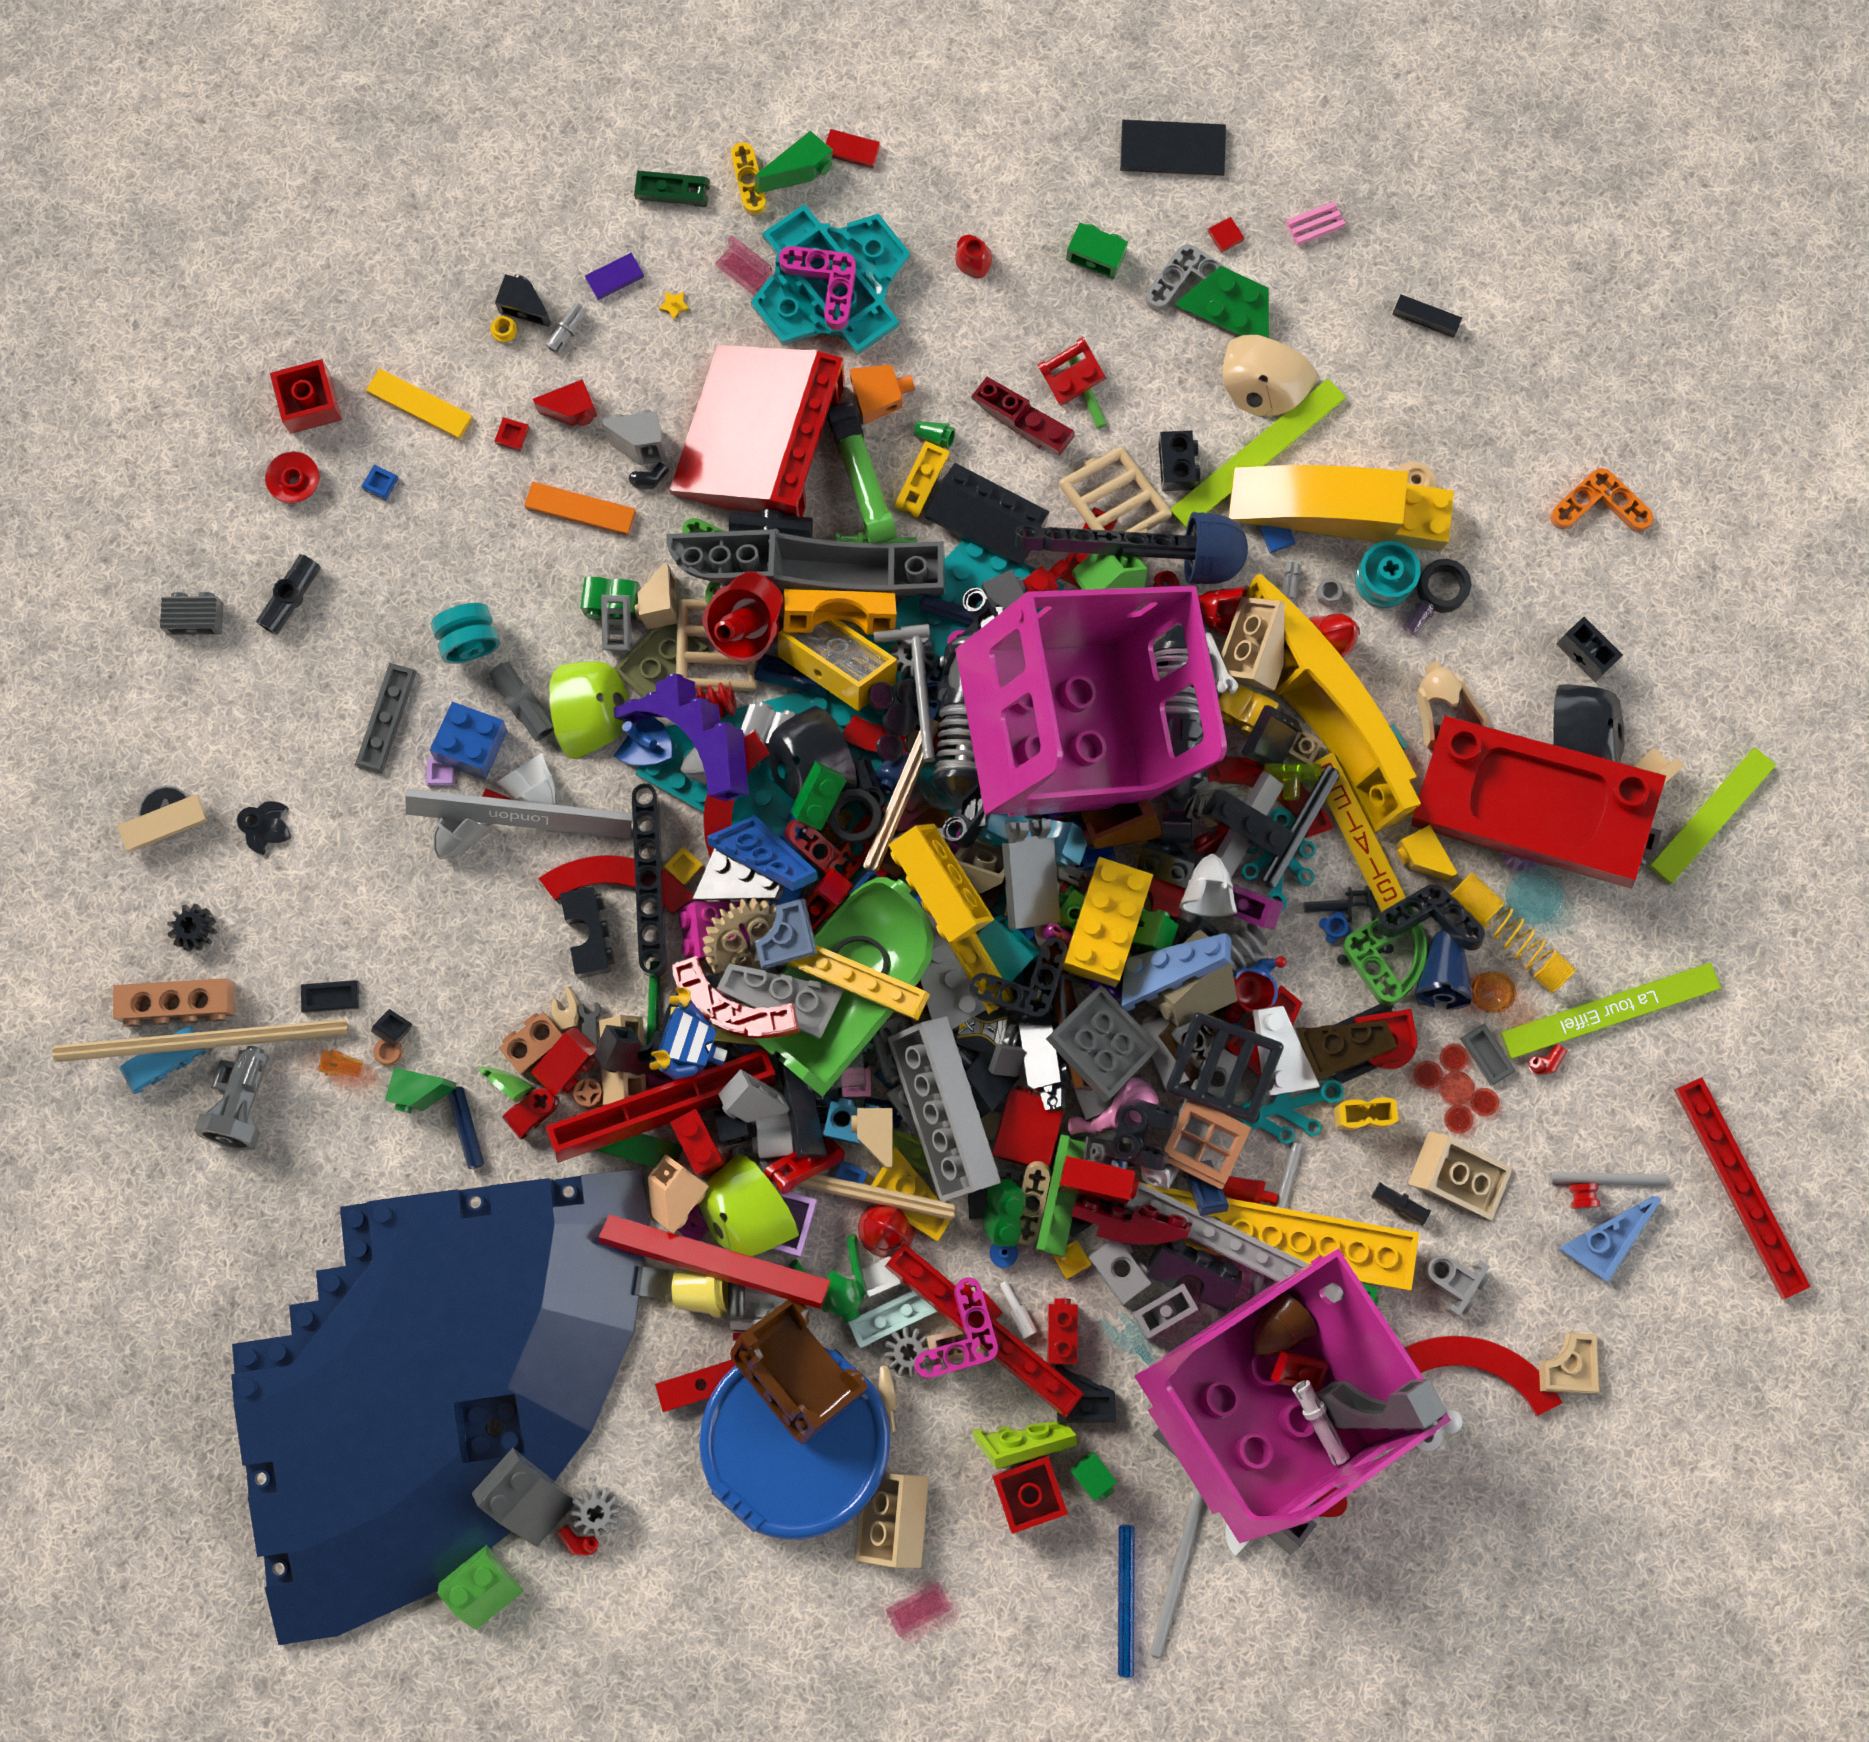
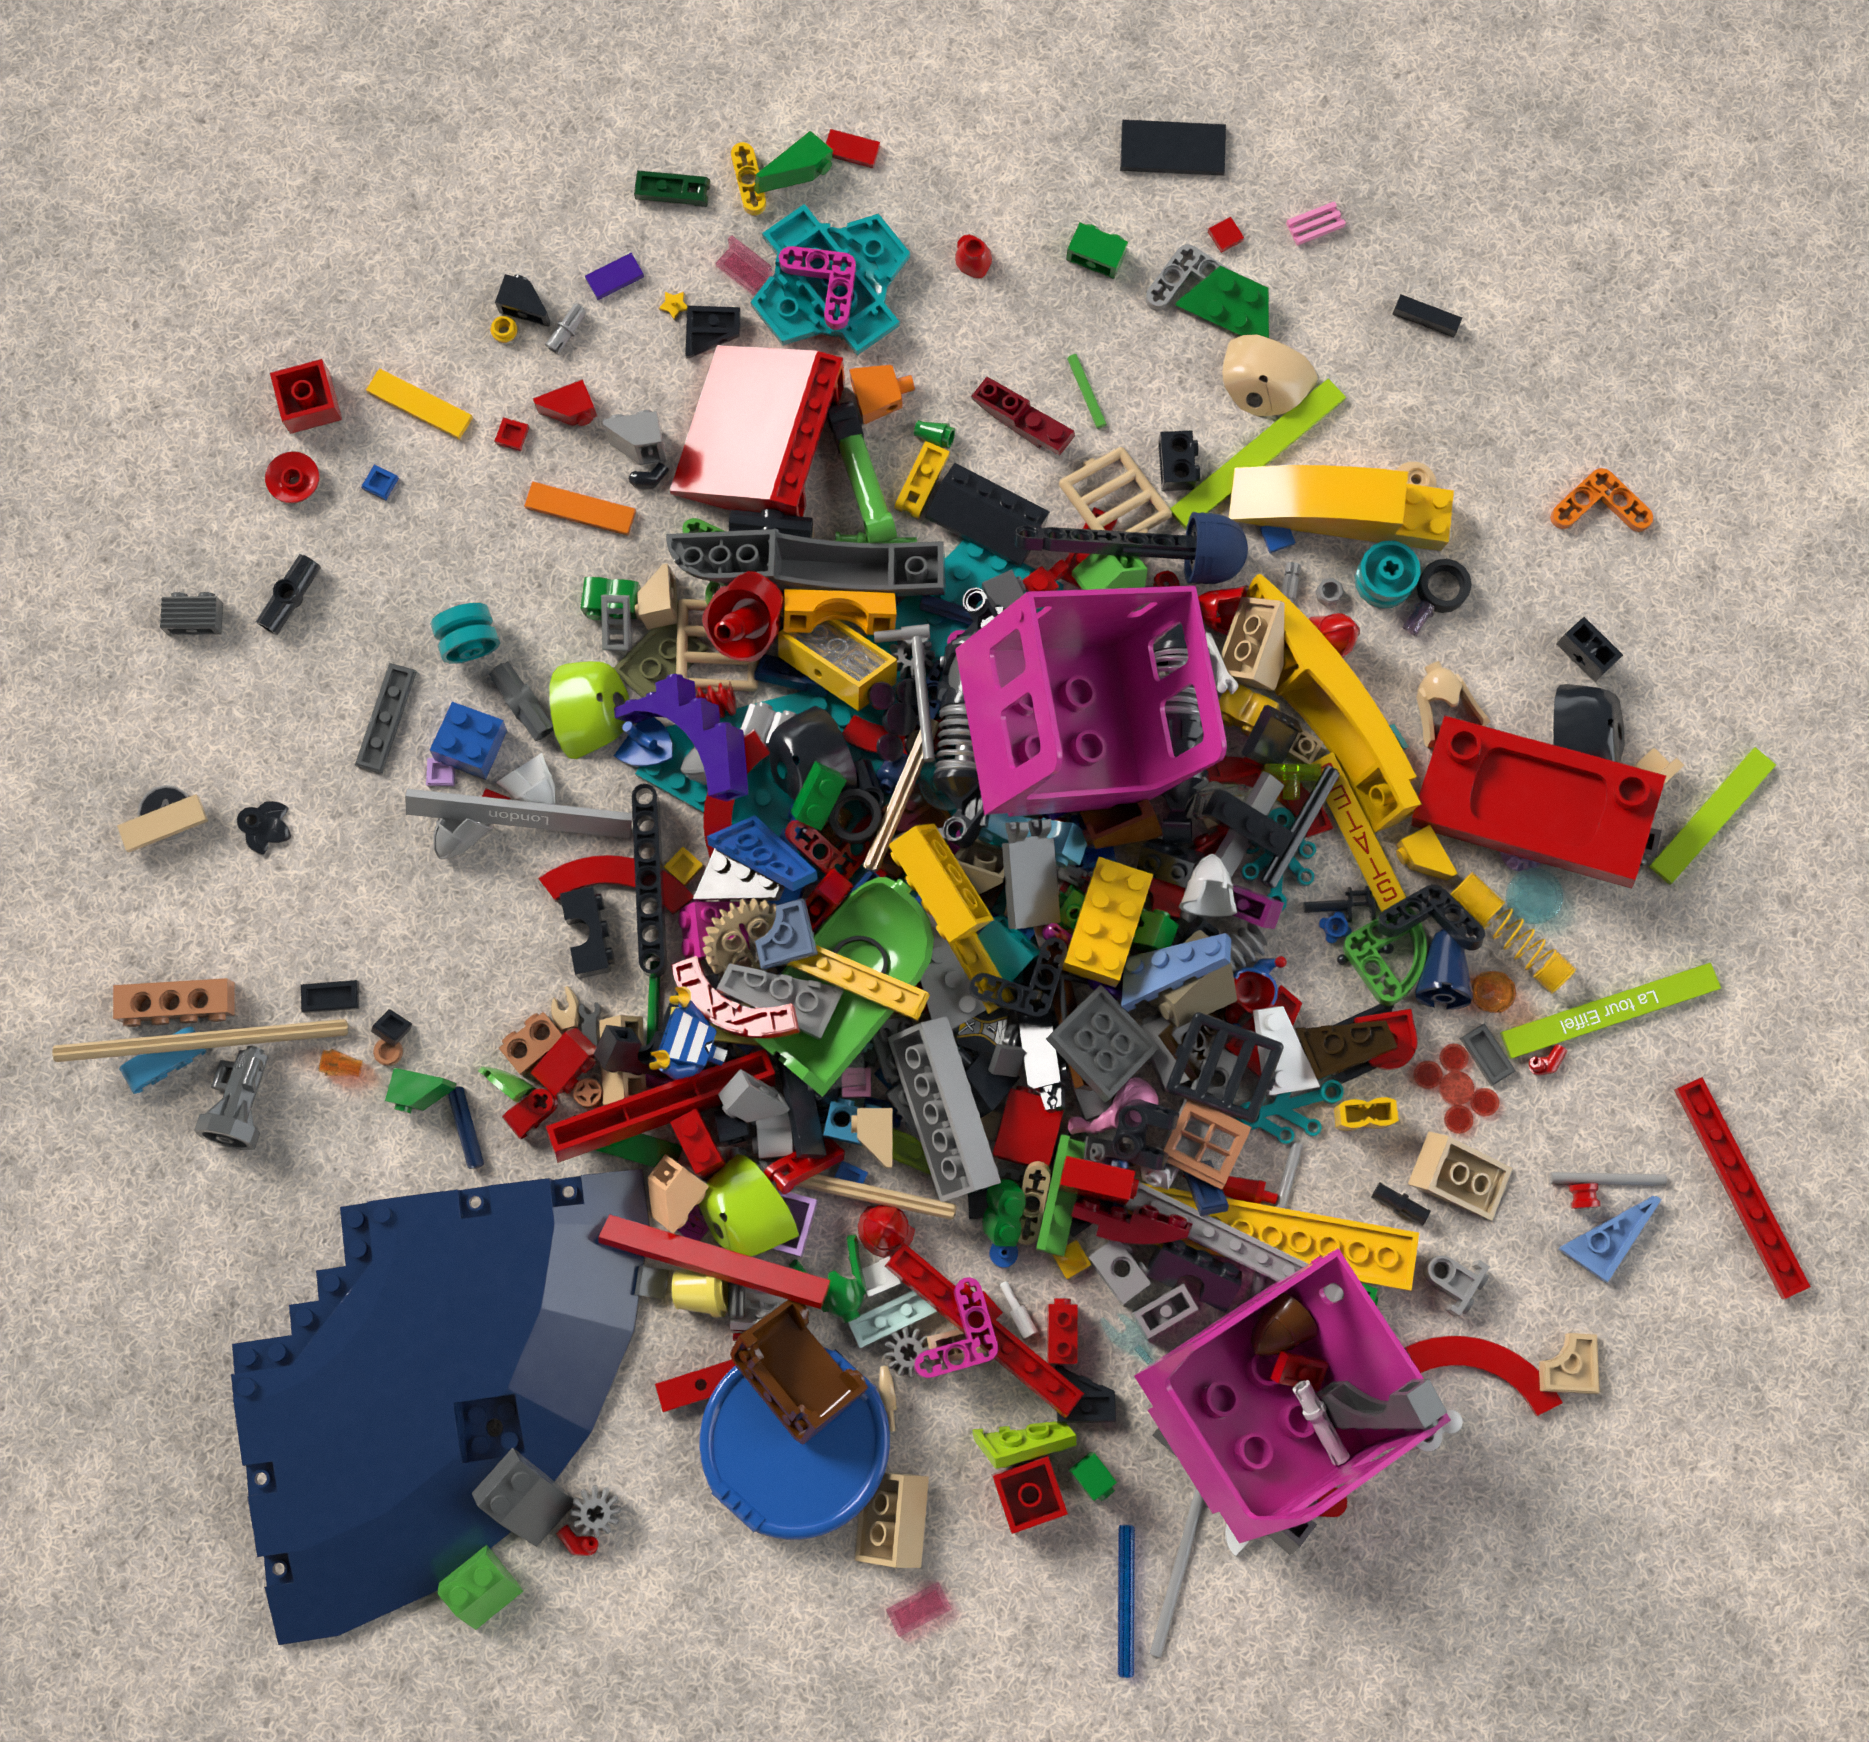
black gear [167,904,217,952] -> none
yellow wing [871,1146,951,1241] -> none
red plate [1037,336,1107,406] -> none
none -> black wing [685,305,741,358]

